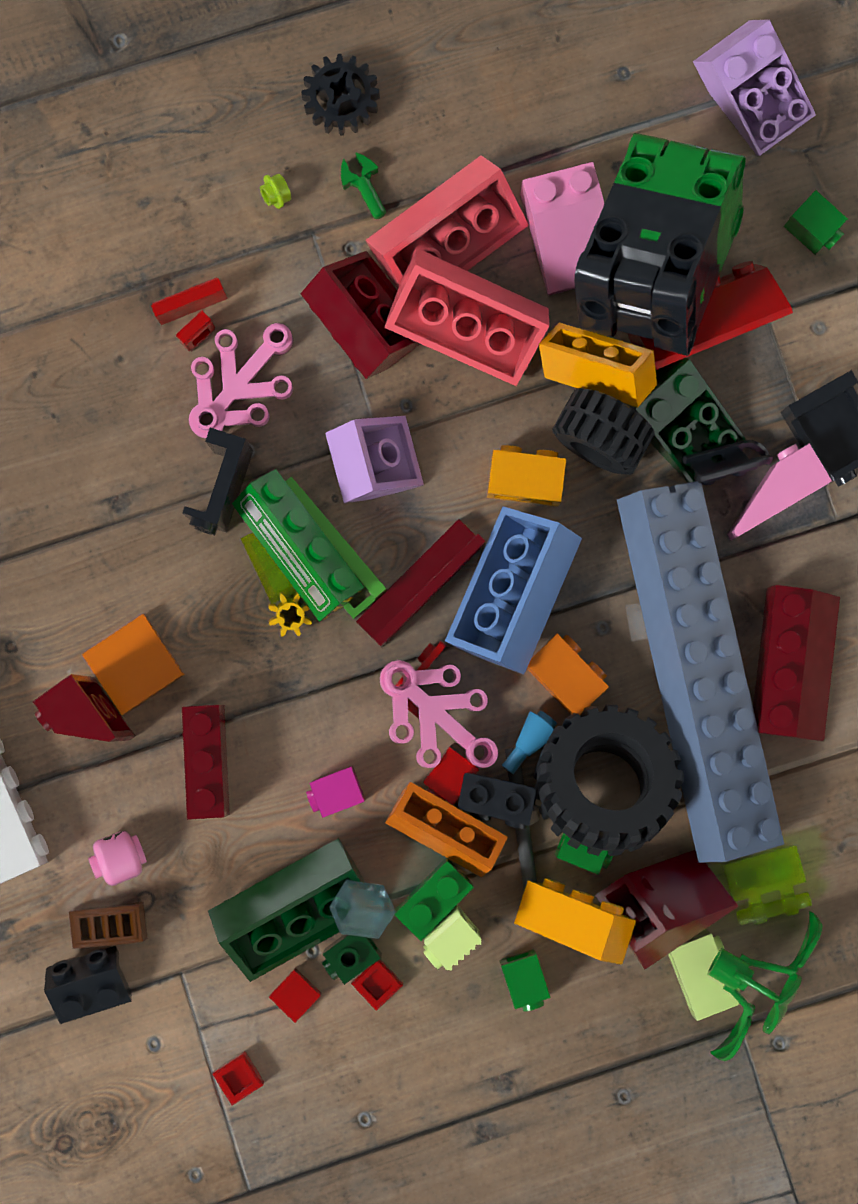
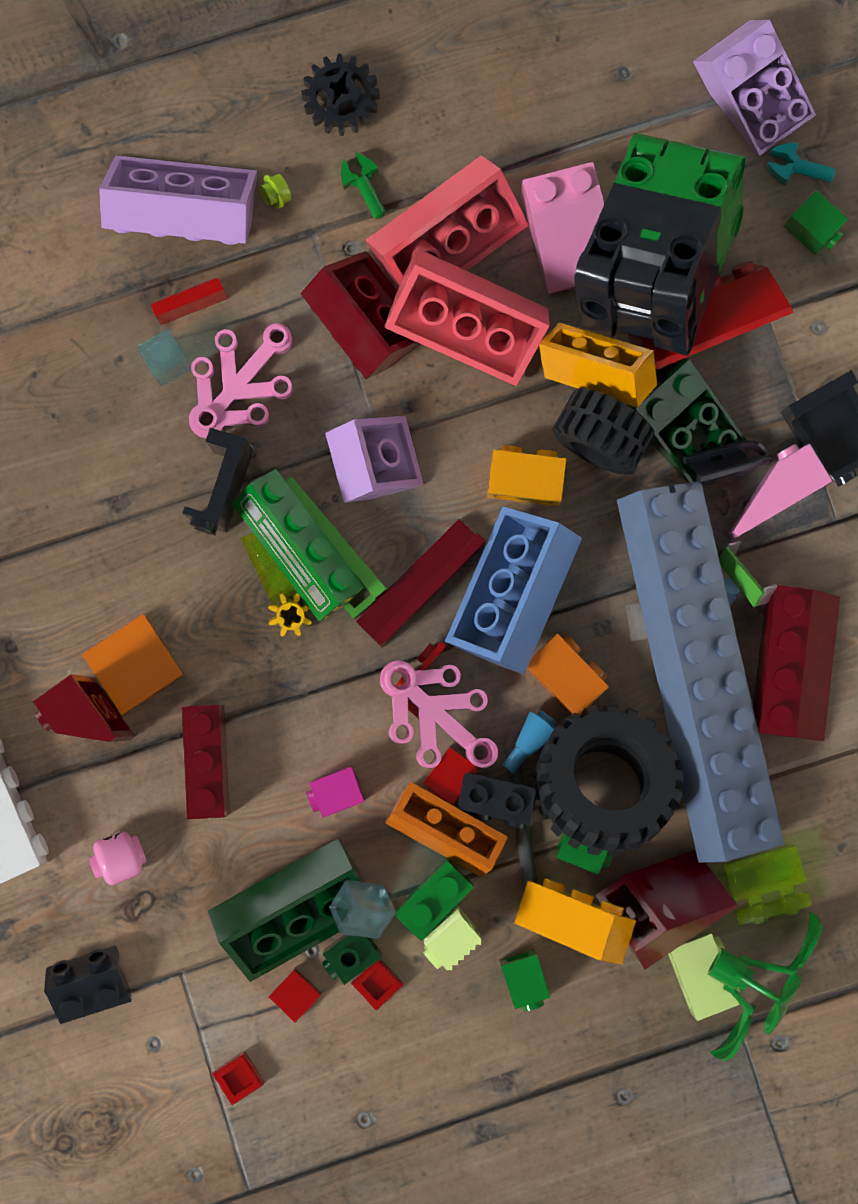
reddish brown slope [69,902,148,949] -> none
red tile [176,310,215,352] -> none
none -> lavender slope [99,155,257,245]
none -> clear light blue brick [136,328,191,387]
none -> bright green piece [719,541,777,607]
none -> teal bar [766,143,836,185]

